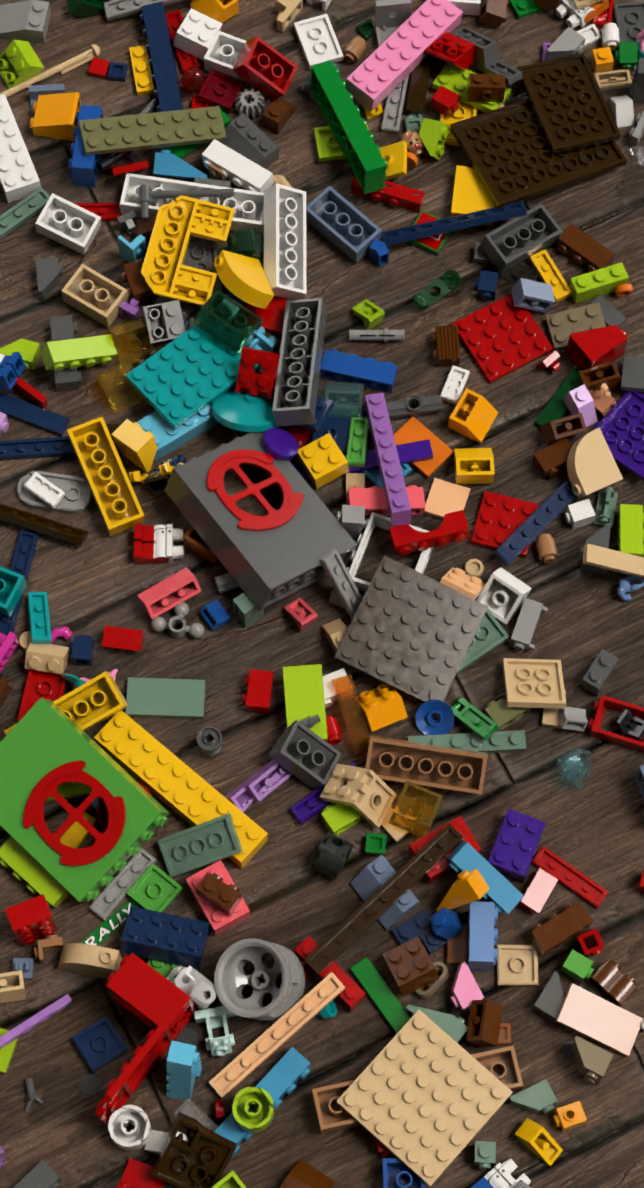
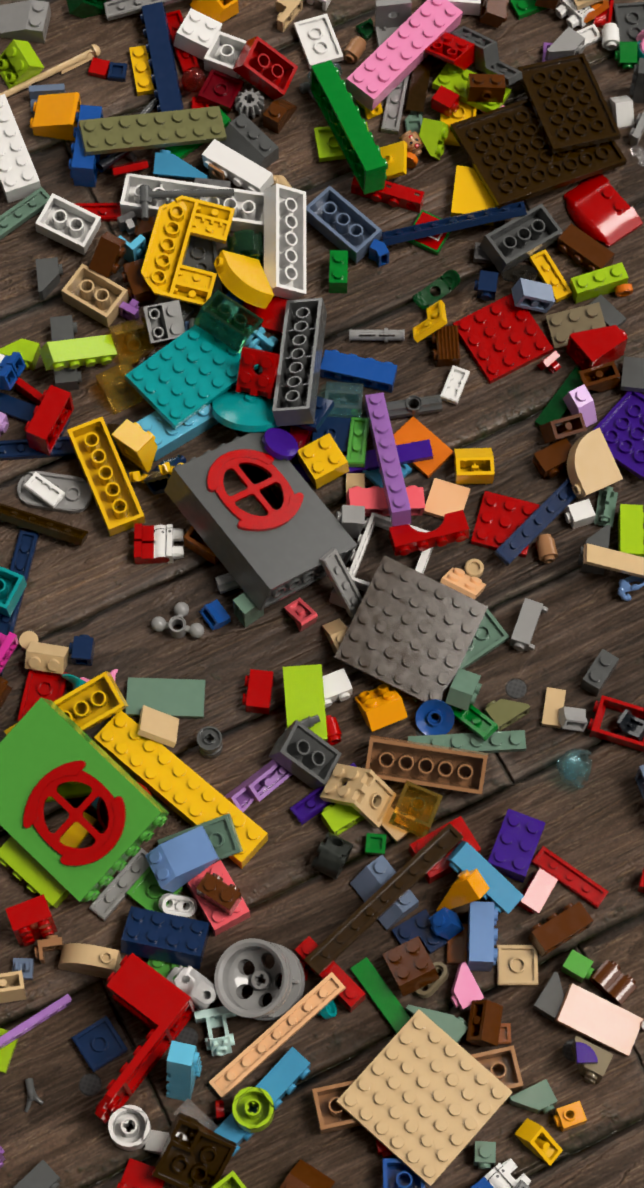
teal plate [27,592,52,644] -> none
dark pink arm [51,626,73,644] -> none
sticker [80,899,141,946] -> none
red hinge [102,625,145,652] -> none
coral brick [137,567,202,619] -> none
clear orange tile [332,674,370,755] -> none
lime slope [351,299,385,330] -> none
light orange slope [448,388,498,443] -> none
white slope [477,567,532,625] -> none
tan plate [502,658,566,709] -> none
red brick [577,926,605,956] -> none
nougat piece [588,383,617,418] -> none
light orange brick [591,47,614,73] -> none
tan tile [594,69,632,91] -> none
none -> red brick [25,385,74,455]
none -> reddish brown brick [89,232,126,278]
none -> tan tile [137,705,179,748]
none -> medium blue slope [145,826,219,893]
none -> white plate [158,893,197,917]
none -> green brick [329,250,348,293]
none -> yellow tile [412,300,447,343]
none -> sand green brick [445,668,482,711]
none -> red slope [564,174,643,248]
none -> dark purple tile [575,1042,598,1064]

